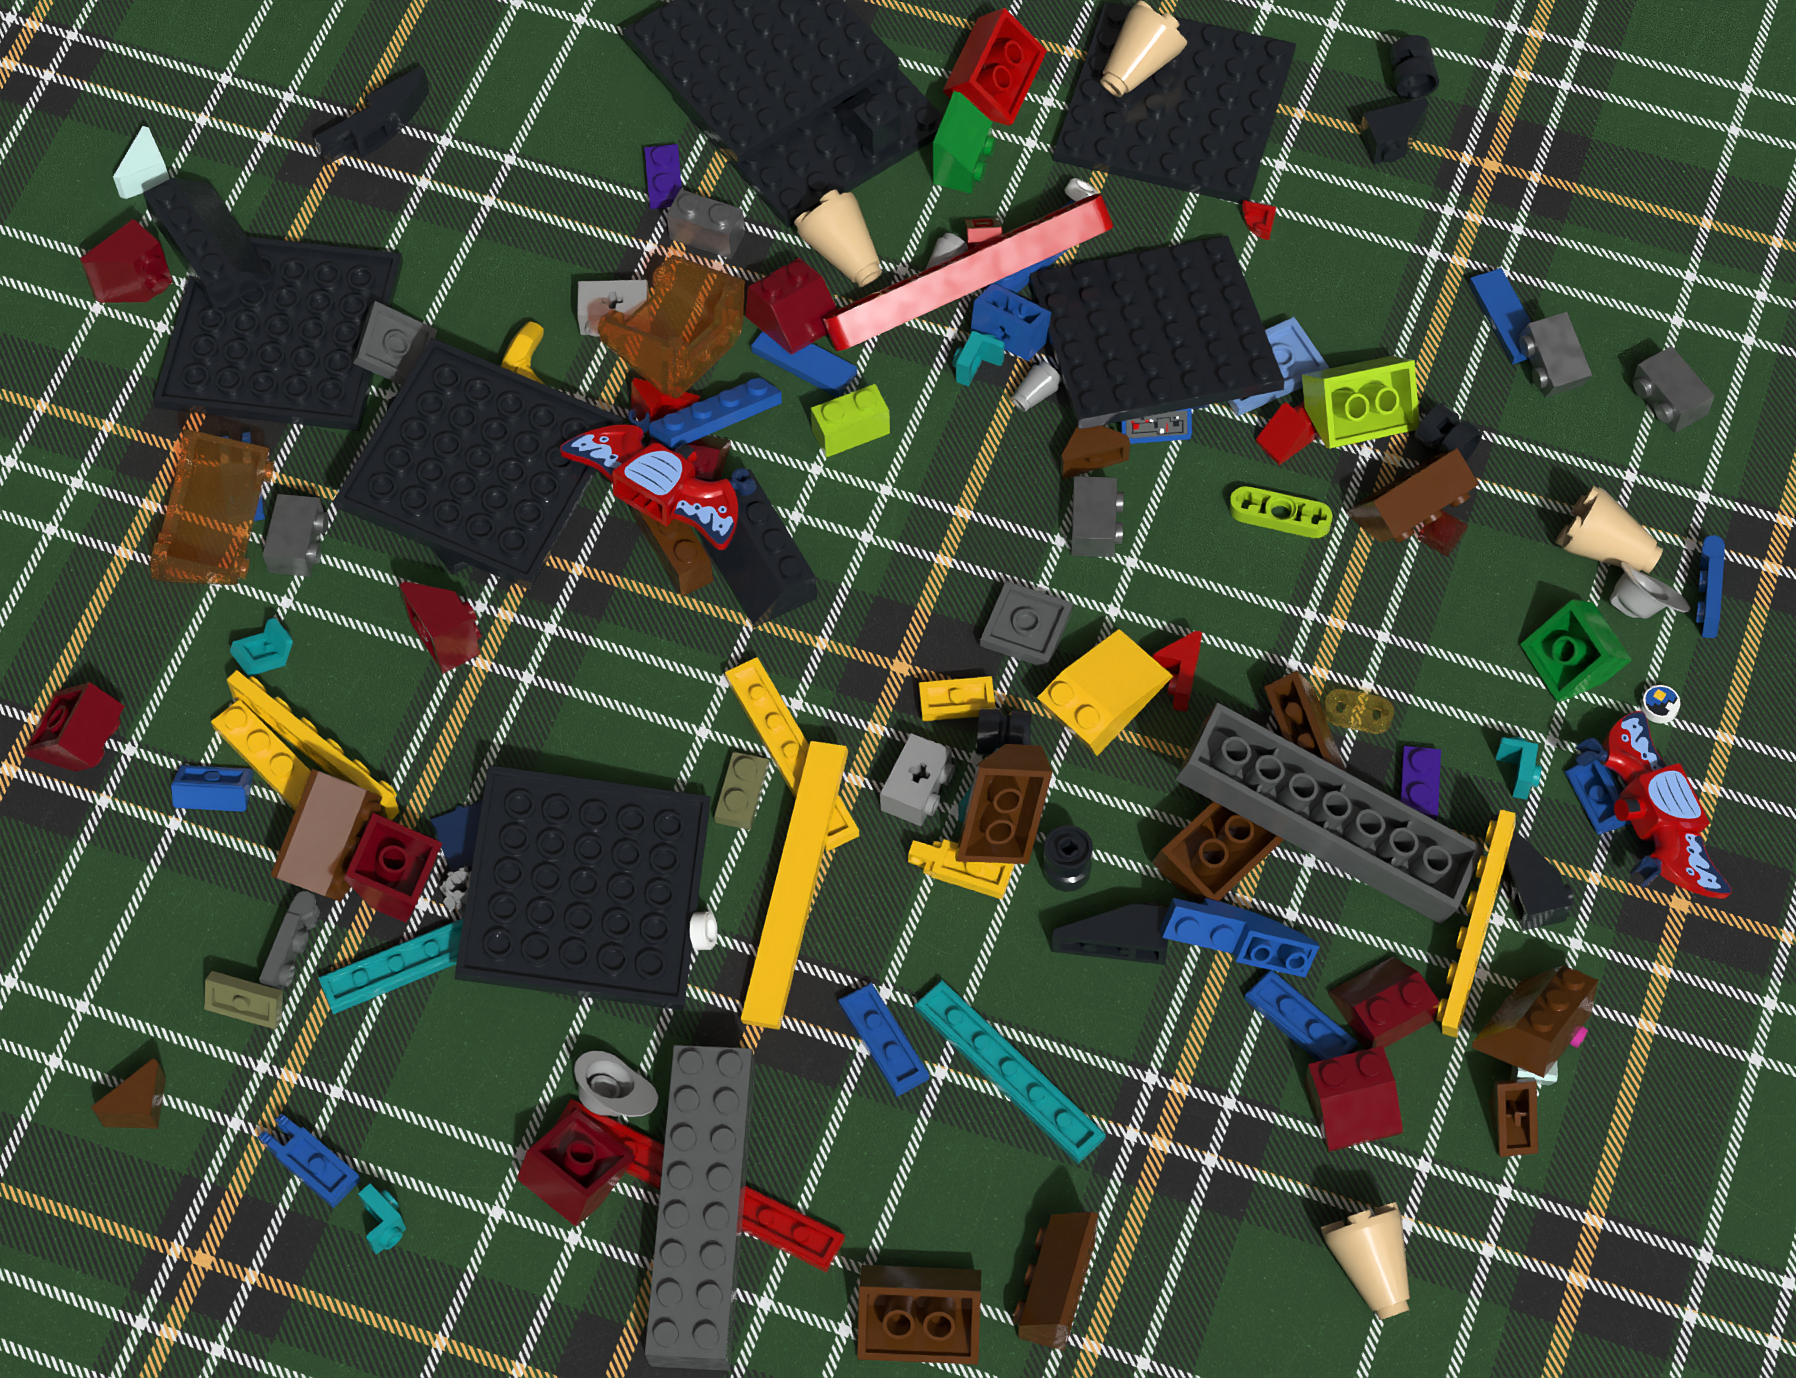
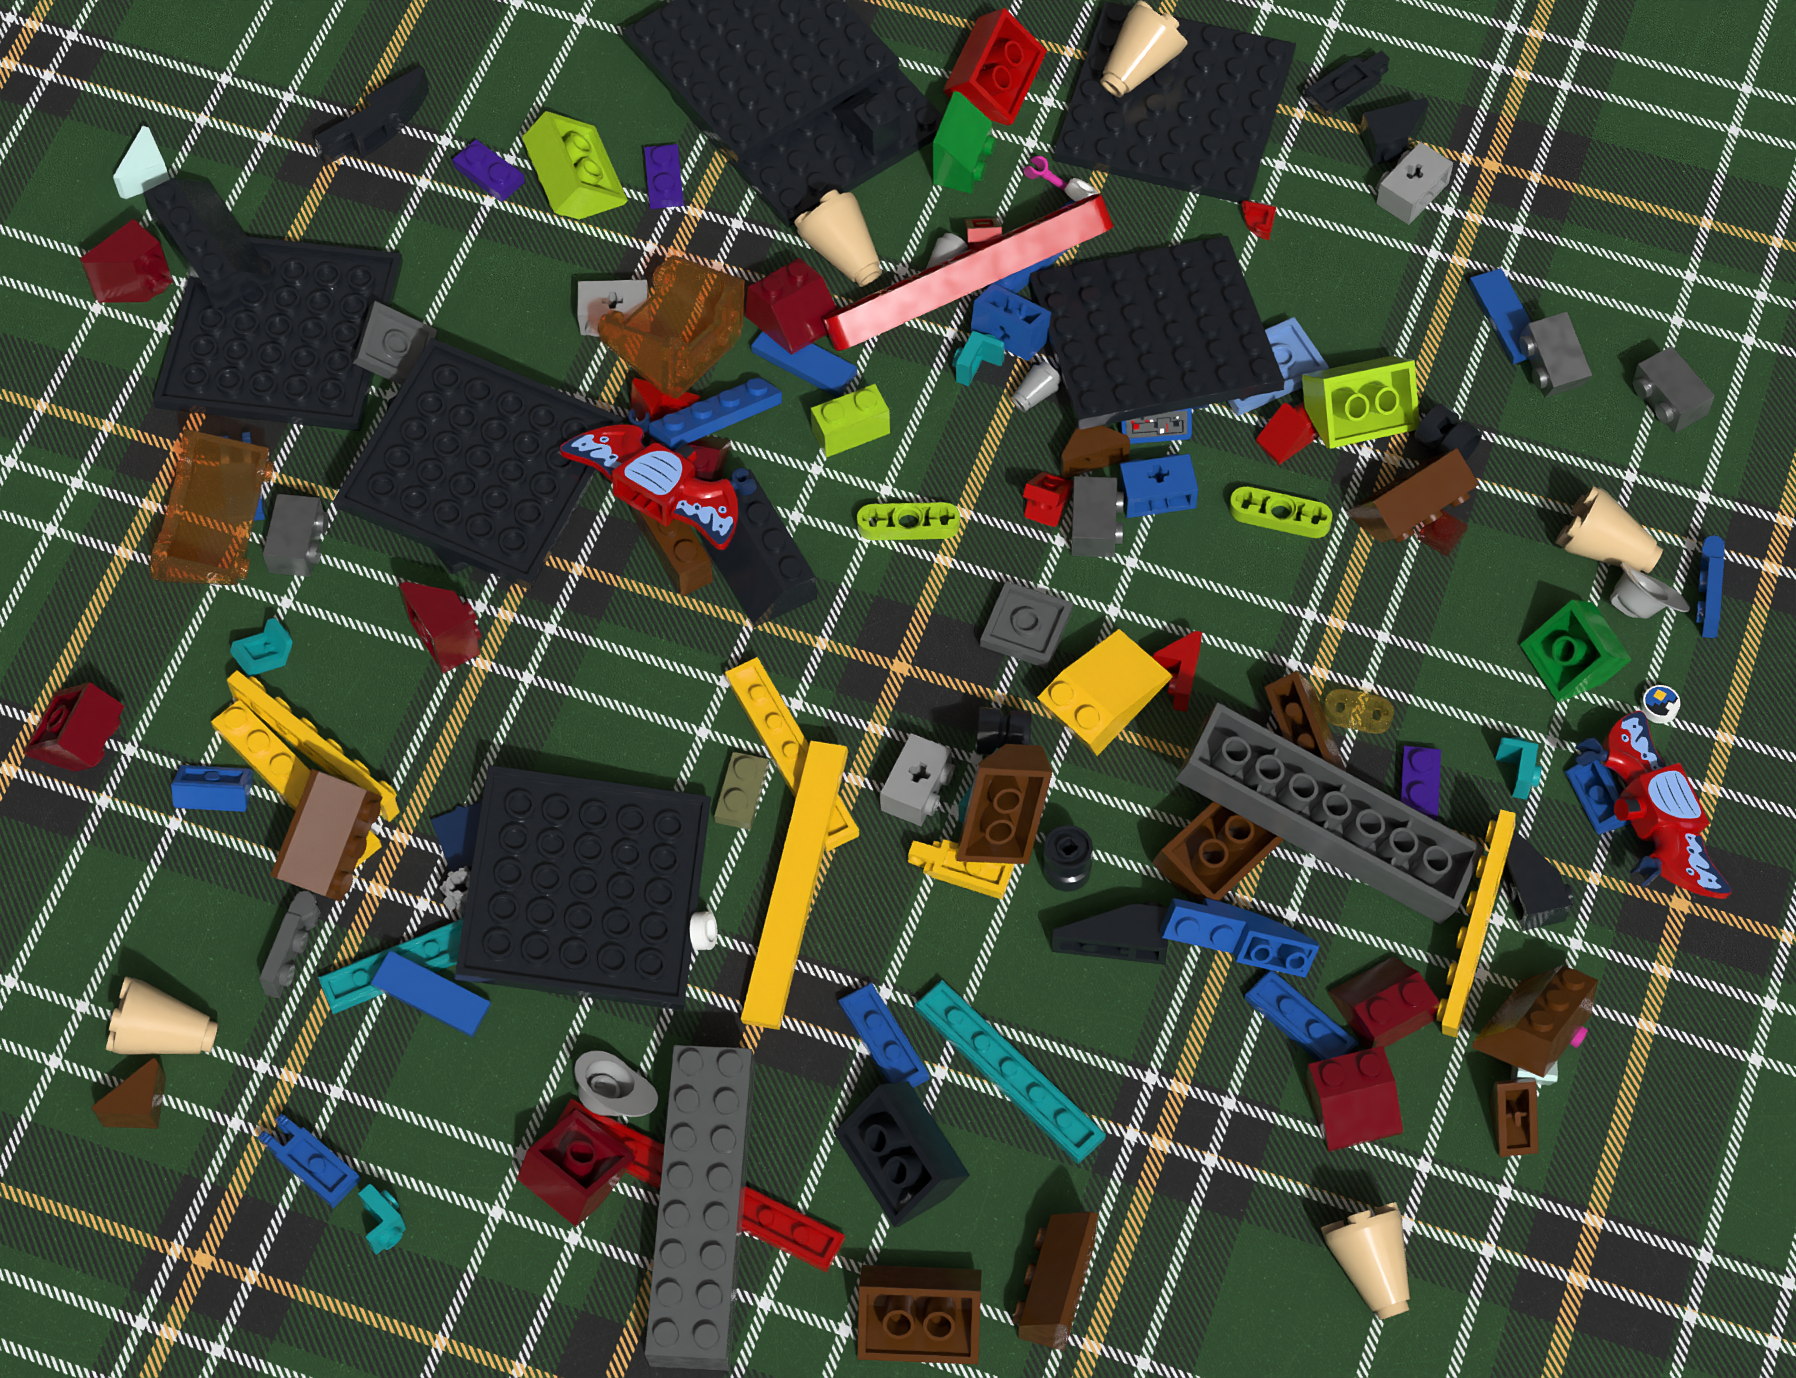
olive plate [204,971,283,1030] -> none
dark red slope [344,813,442,923] -> none
yellow arm [501,321,545,385] -> none
flat silver brick [667,189,745,259] -> none
yellow plate [919,676,995,721] -> none
black wheel [1388,35,1440,99] -> none
none -> tan cone [106,976,219,1054]
none -> blue tile [371,950,491,1038]
none -> dark purple plate [452,139,525,203]
none -> lime slope [522,111,628,220]
none -> black slope [834,1081,970,1228]
none -> lime beam [857,502,960,540]
none -> dark pink hand [1023,156,1068,192]
none -> red slope [1023,471,1074,527]
none -> blue brick [1119,454,1198,518]
none -> black hinge [1304,50,1390,119]
none -> light grey brick [1376,142,1453,225]

